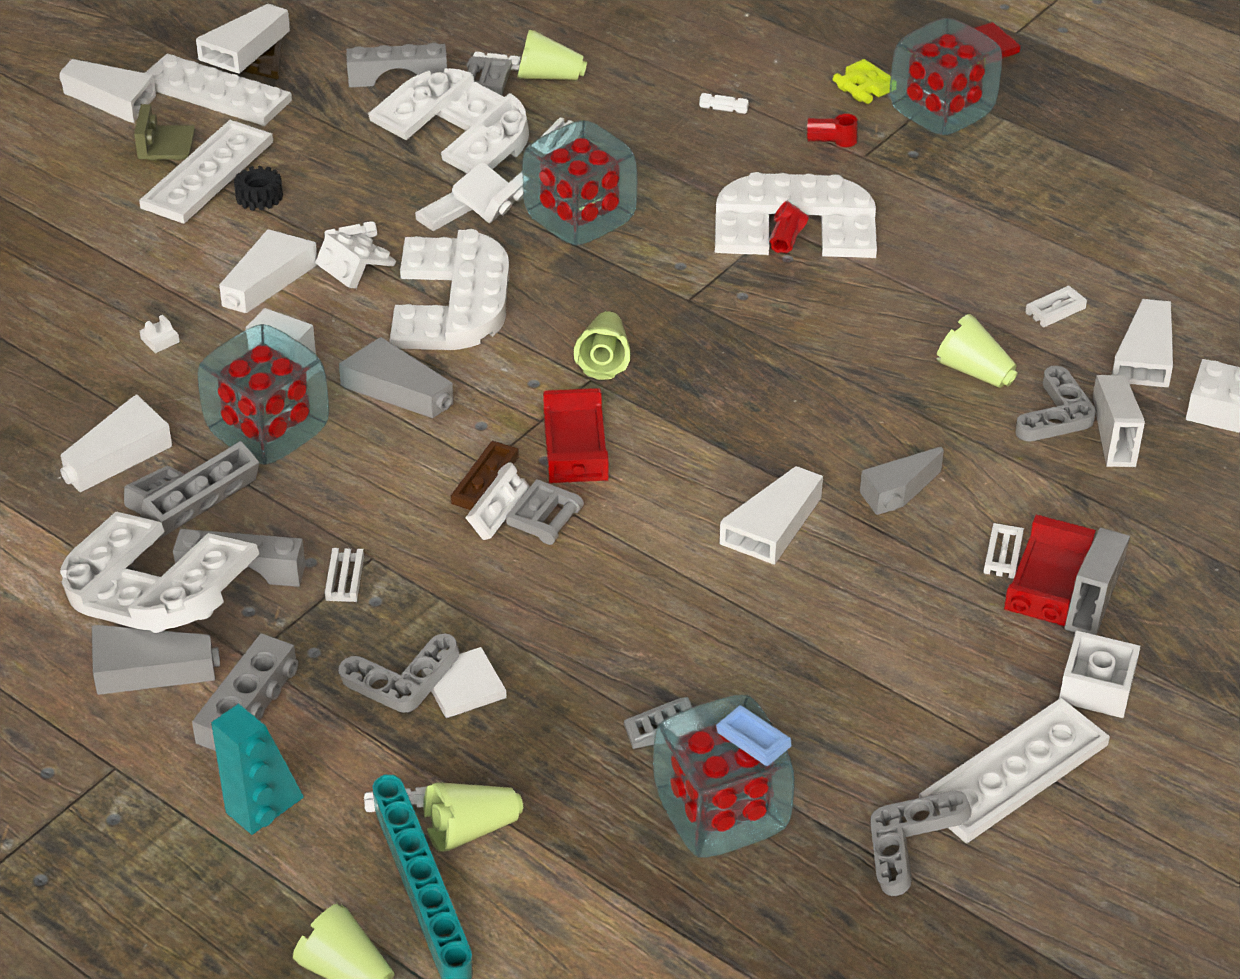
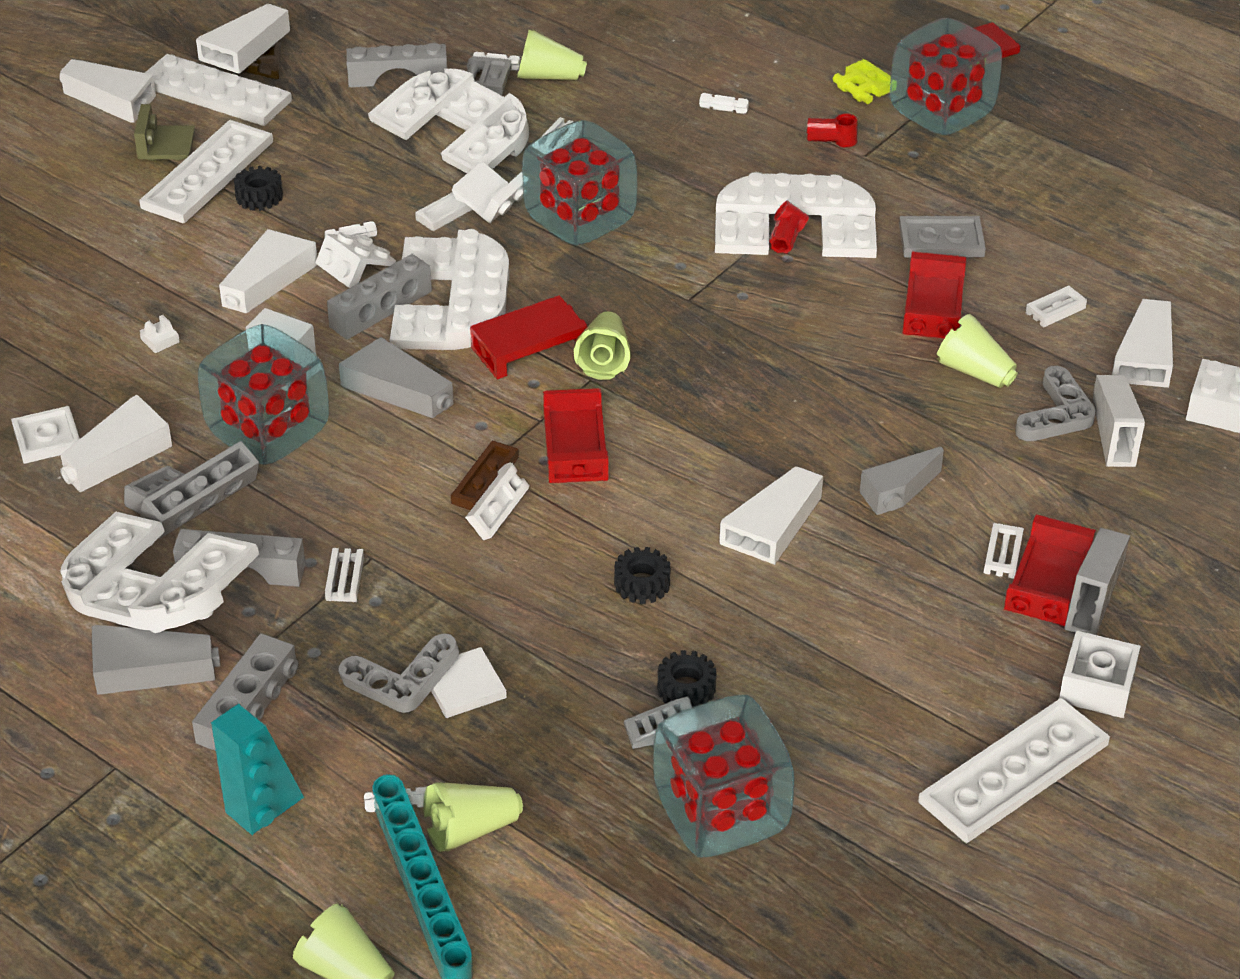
light grey plate [506,479,584,545] -> none
light blue tile [716,705,792,767] -> none
light grey beam [870,791,972,896] -> none
none -> white tile [11,406,80,464]
none -> light grey brick [327,254,432,340]
none -> red panel [470,295,588,380]
none -> black tyre [614,547,671,604]
none -> black tyre [657,650,717,710]
none -> light grey plate [899,216,986,258]
none -> red panel [902,251,967,339]

